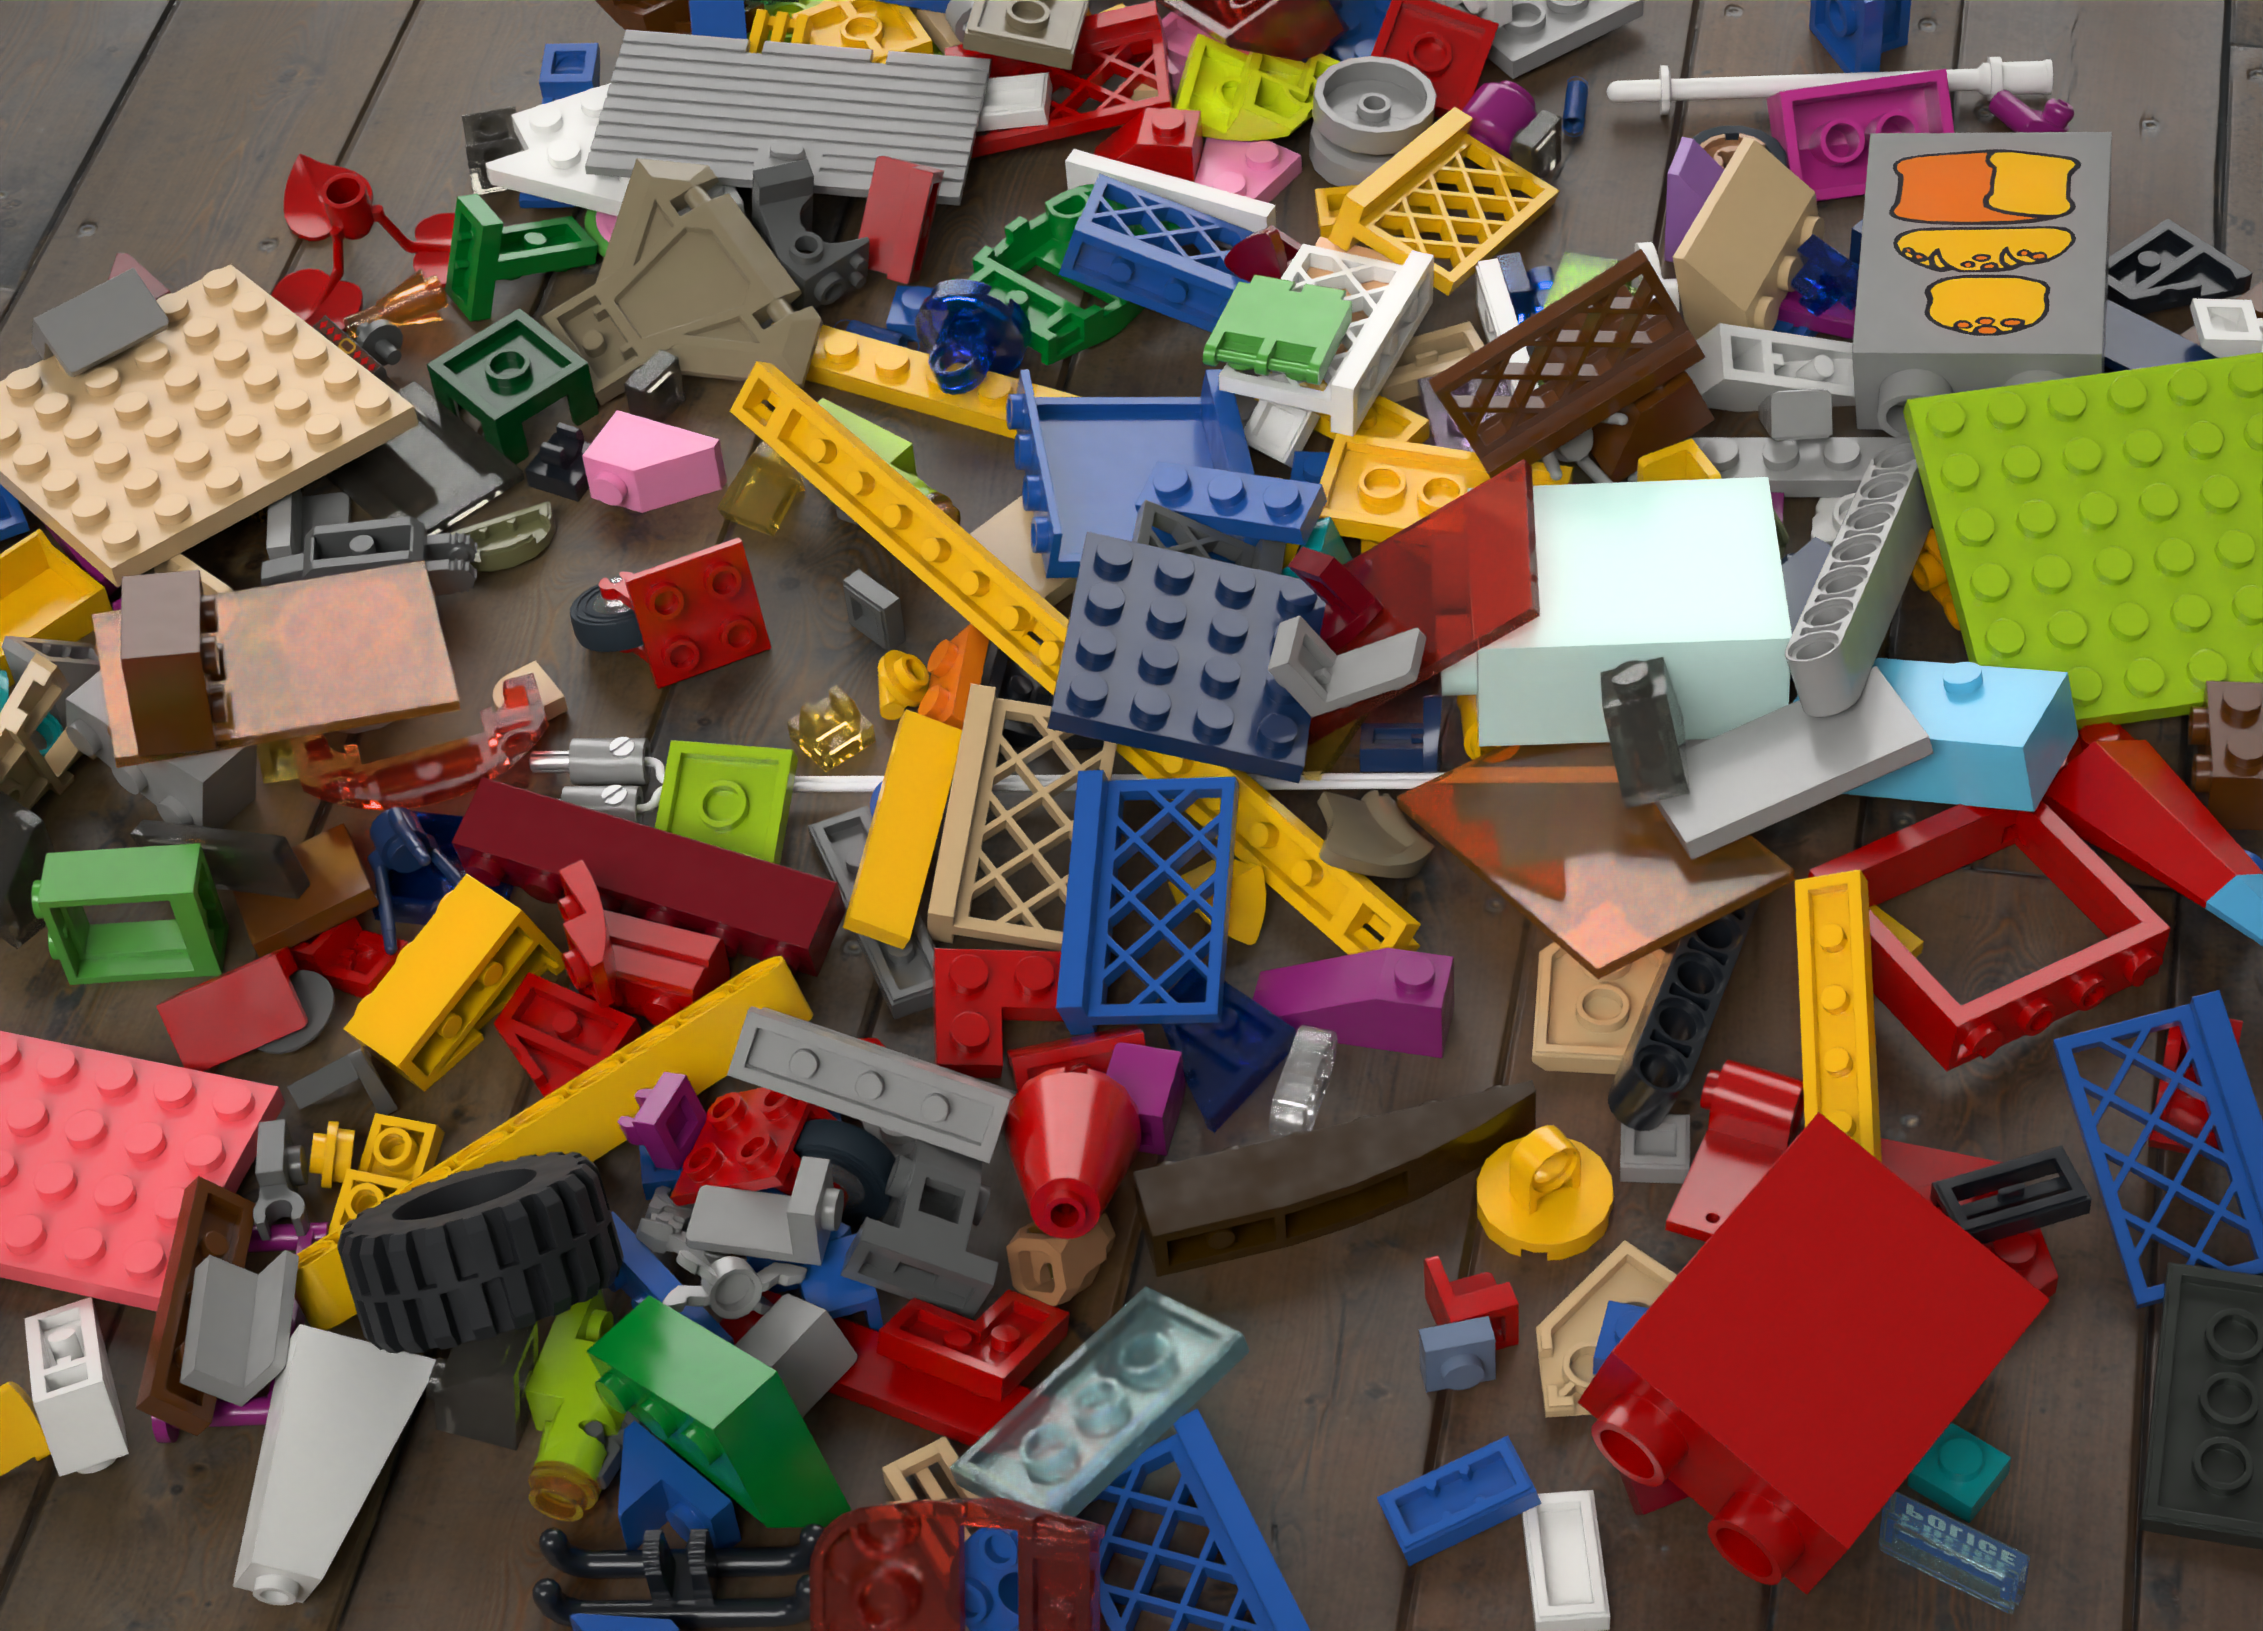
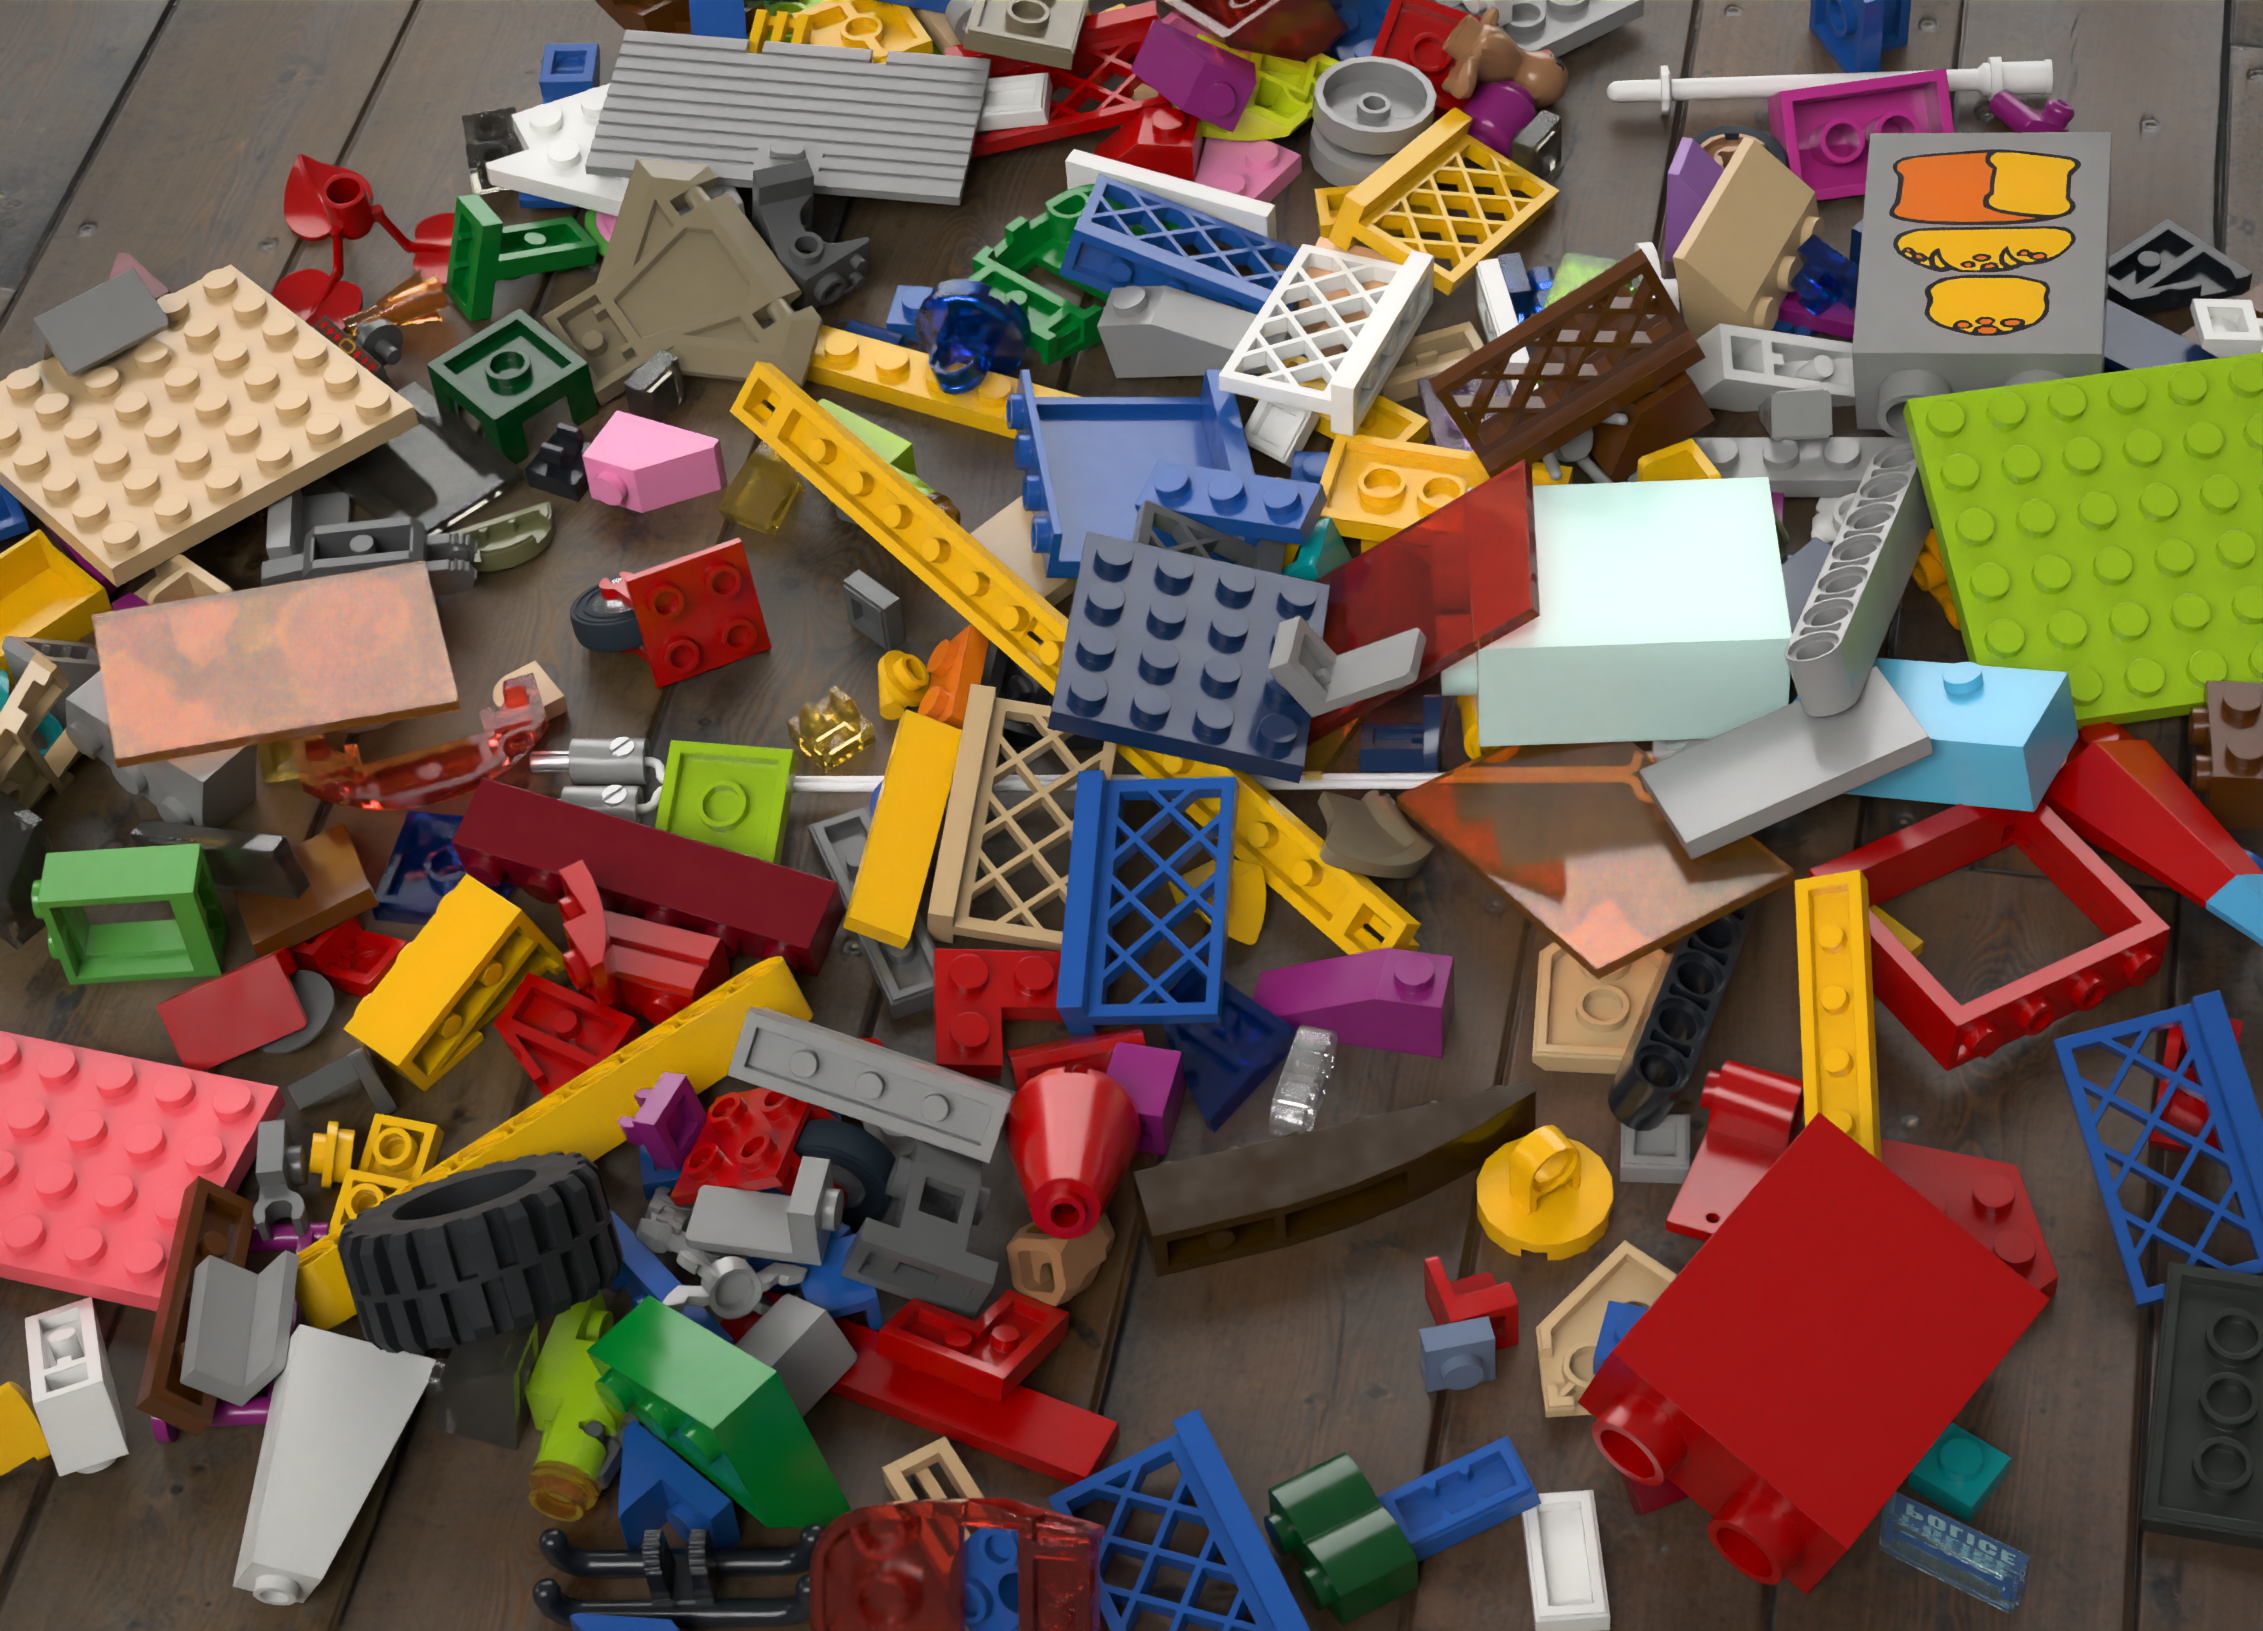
reddish brown brick [120,570,228,757] -> none
dark blue plant [367,807,464,955] -> none
red panel [858,155,944,284] -> none
clear light blue tile [949,1286,1250,1533] -> none
plate [1203,275,1352,385] -> none
dark red tile [1224,225,1307,282] -> none
dark red tile [1288,547,1384,652] -> none
blue piece [1562,76,1588,137] -> none
clear smoke slope [1600,657,1690,809] -> none
black tile [1930,1145,2092,1244] -> none
none -> light grey slope [1097,285,1291,378]
none -> magenta slope [1131,19,1256,133]
none -> dark green brick [1264,1452,1419,1625]
none -> medium nougat animal [1441,6,1569,108]

